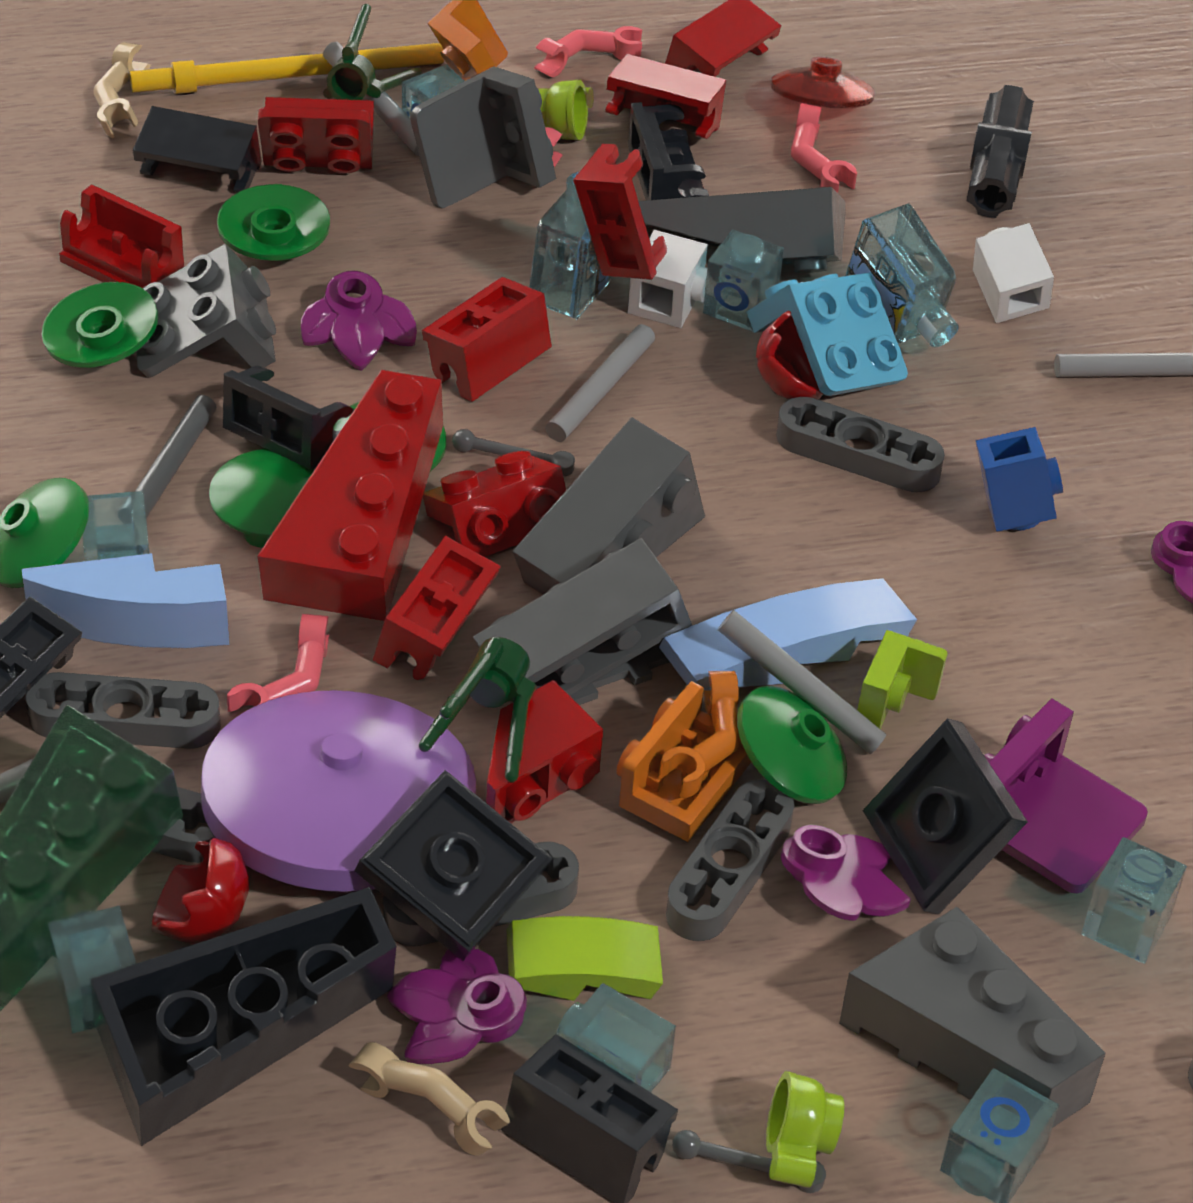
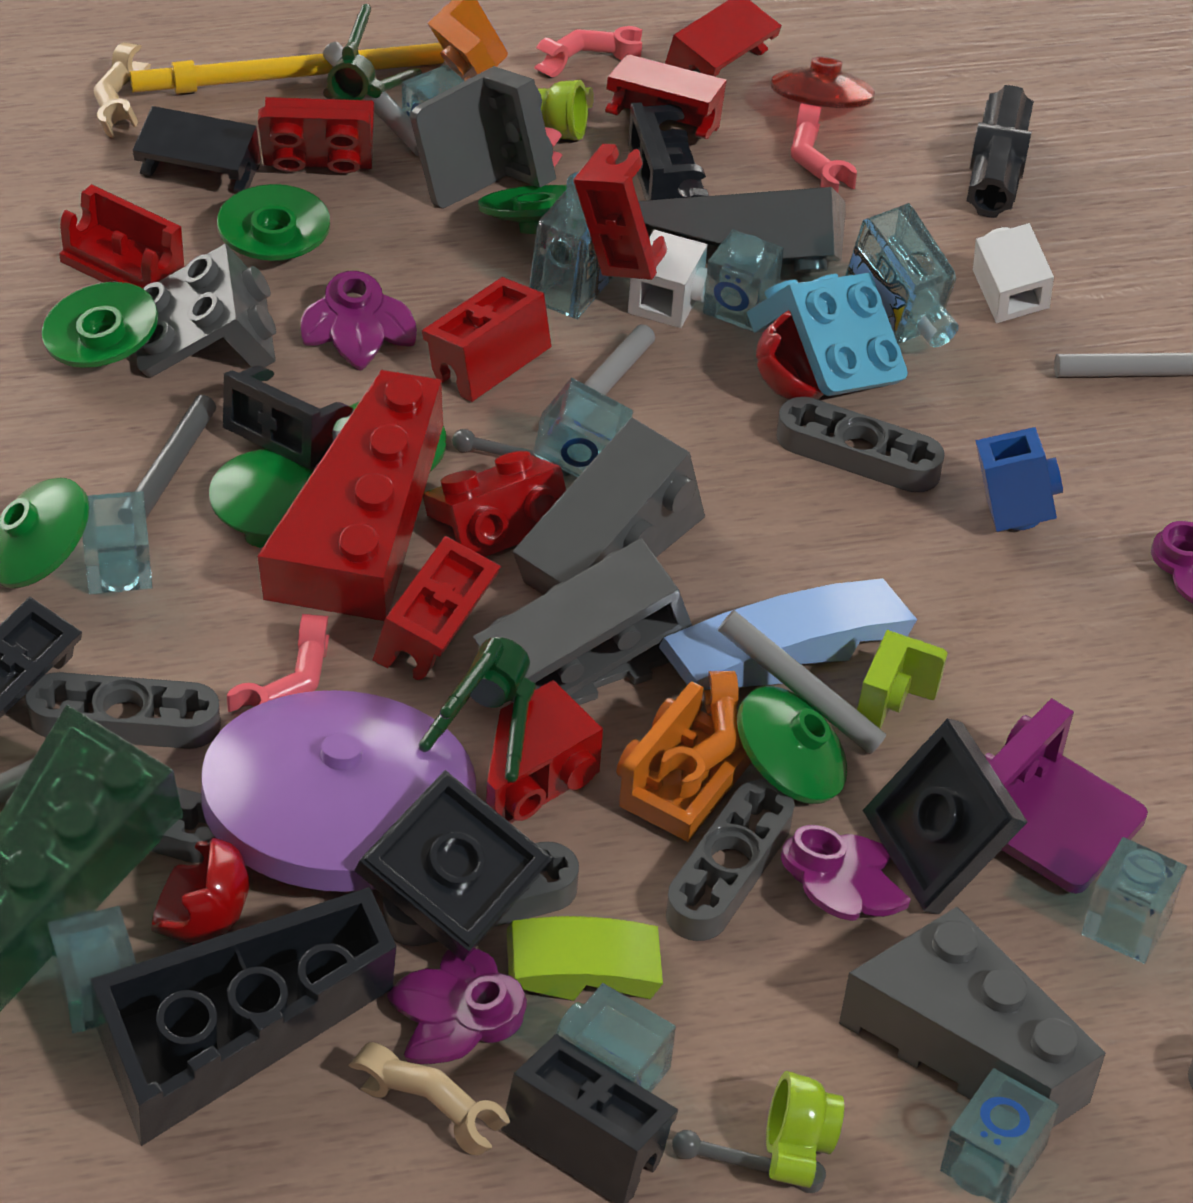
light blue slope [22,553,229,648] -> none
none -> green dish [478,185,581,234]
none -> clear light blue brick [533,377,633,477]

